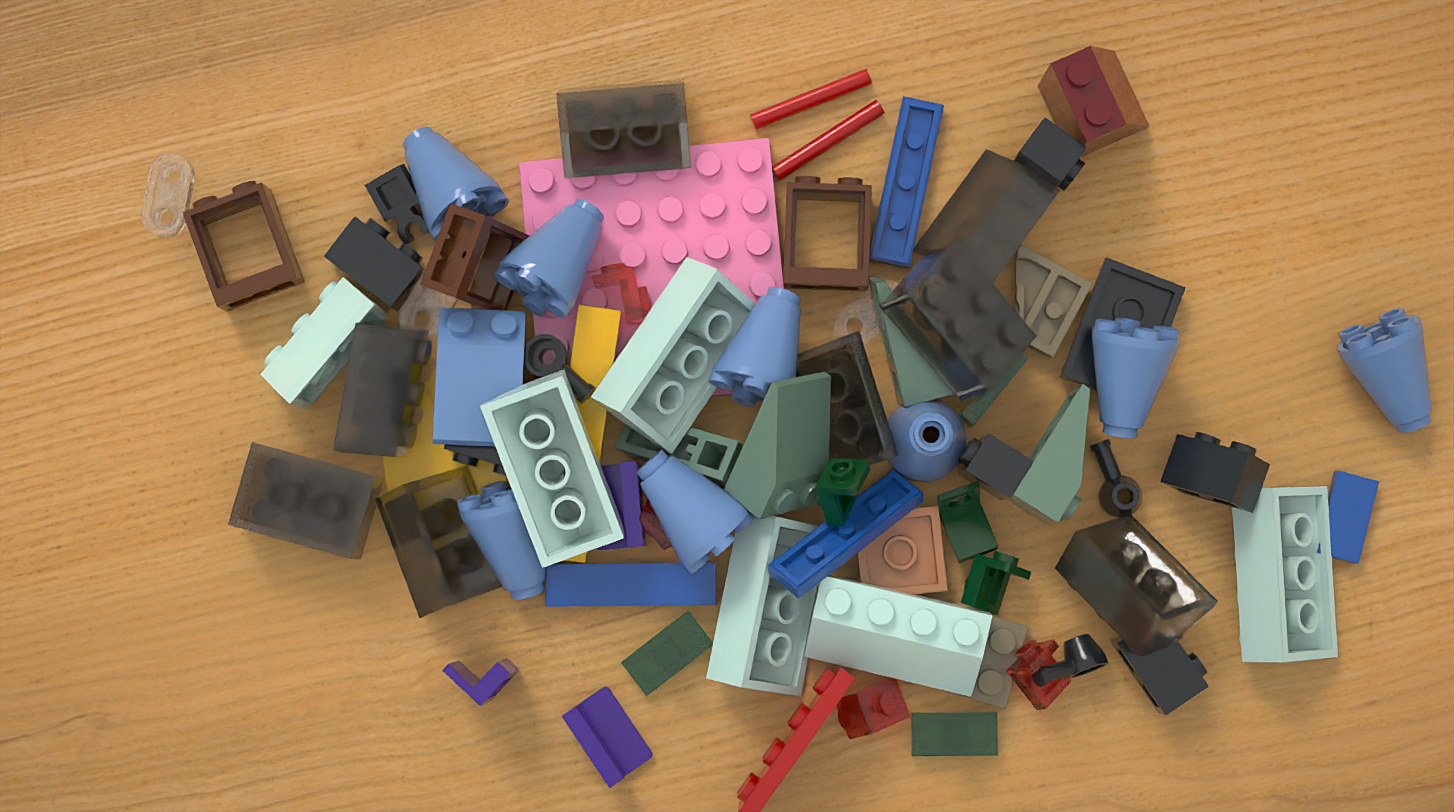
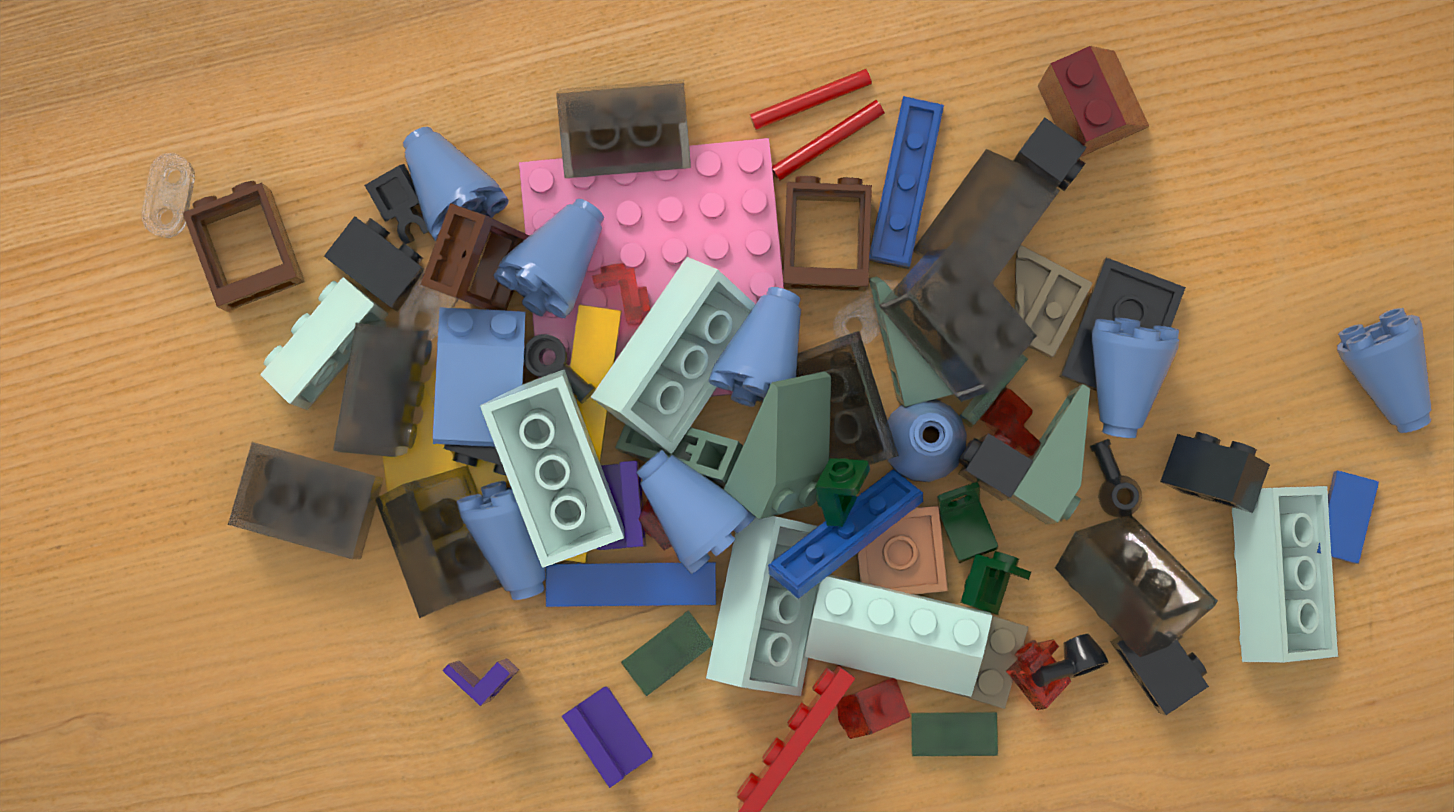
none -> clear red bracket [979,387,1041,456]

